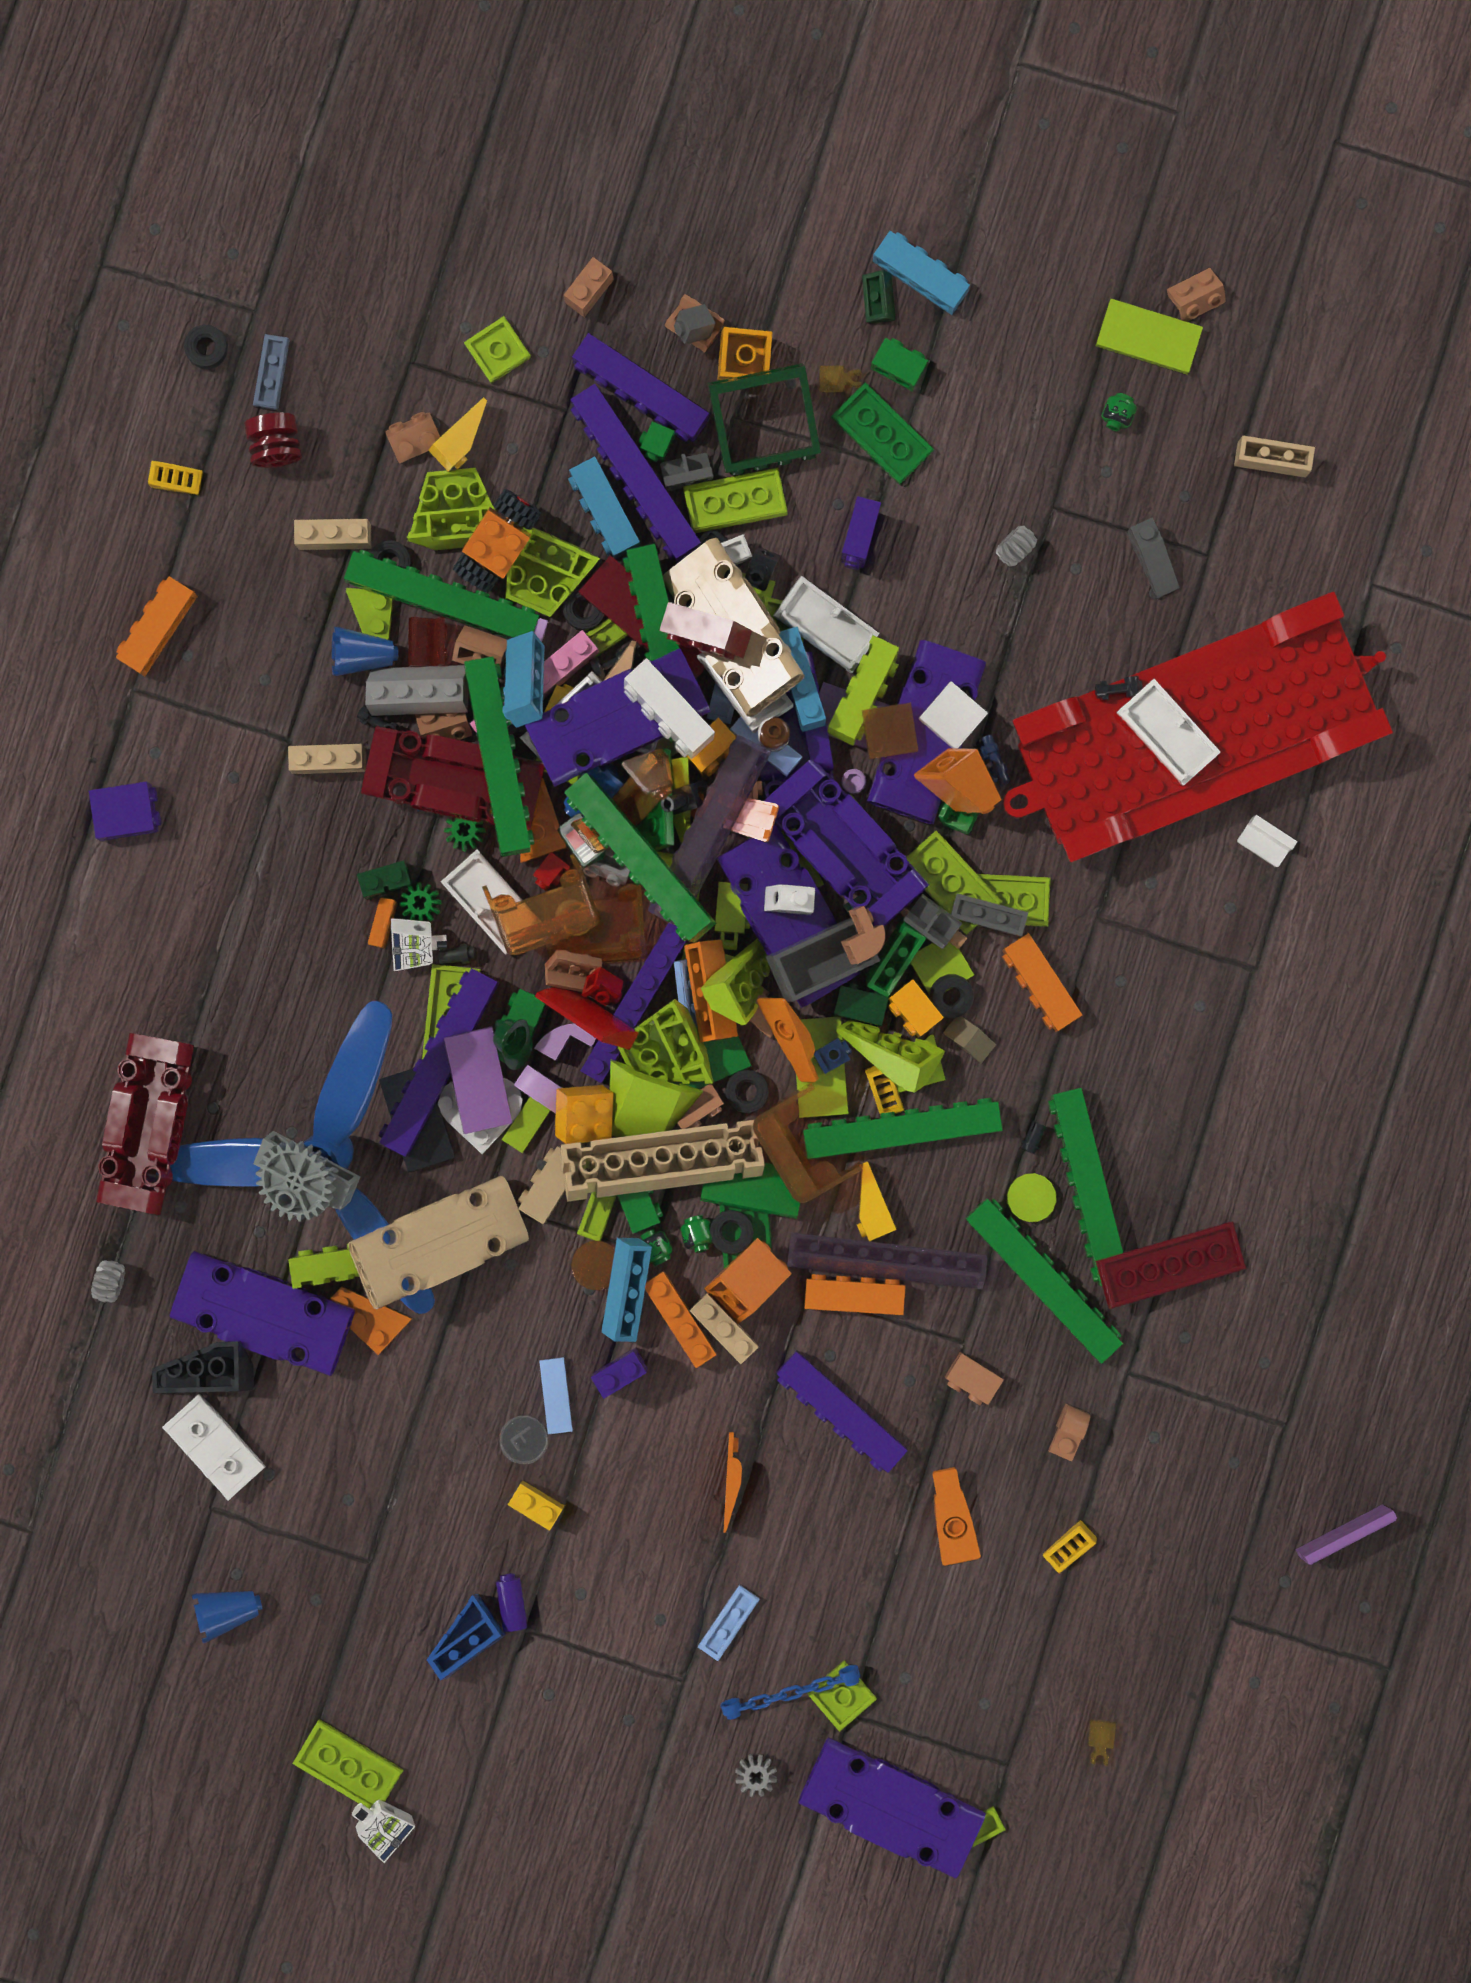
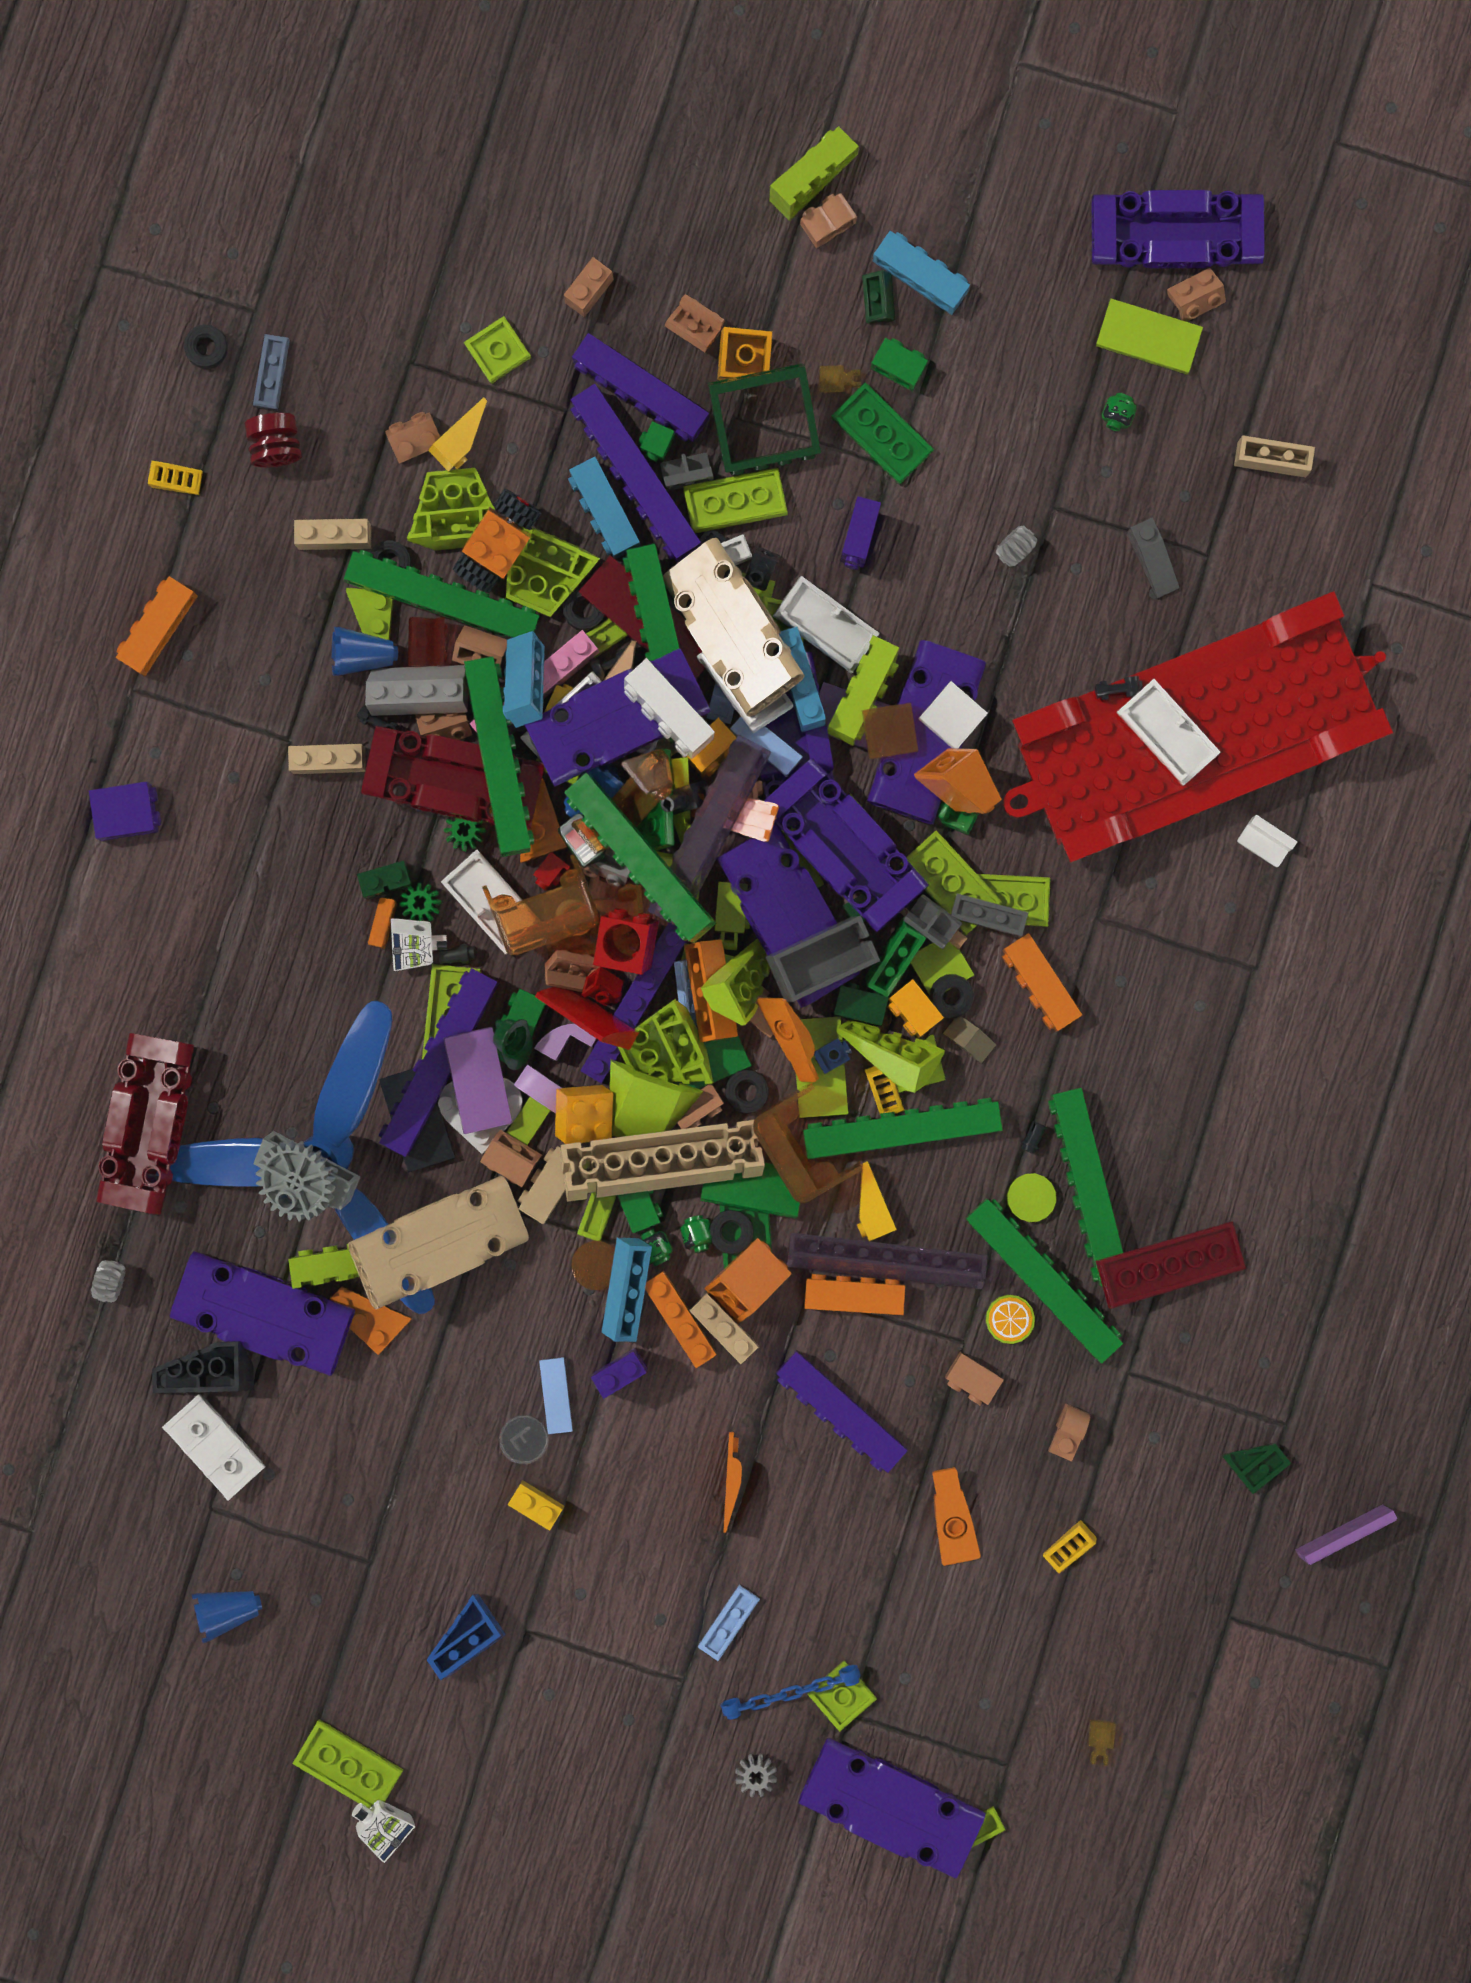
dark purple brick [496,1573,528,1632] -> none
lavender tile [534,618,549,642] -> none
brick [659,602,752,660] -> none
dark grey brick [674,304,716,345] -> none
reddish brown head [758,717,790,752] -> none
white torso [764,885,815,915] -> none
lavender tile [841,769,866,794] -> none
nougat brick [841,906,885,964] -> none
dark blue plate [979,735,1010,787] -> none
none -> nougat brick [480,1130,542,1187]
none -> red brick [593,908,659,975]
none -> lime wedge [769,126,859,221]
none -> nougat brick [800,193,857,248]
none -> light orange tile [985,1294,1035,1344]
none -> dark purple panel [1091,190,1264,268]
none -> dark green wing [1222,1443,1291,1494]

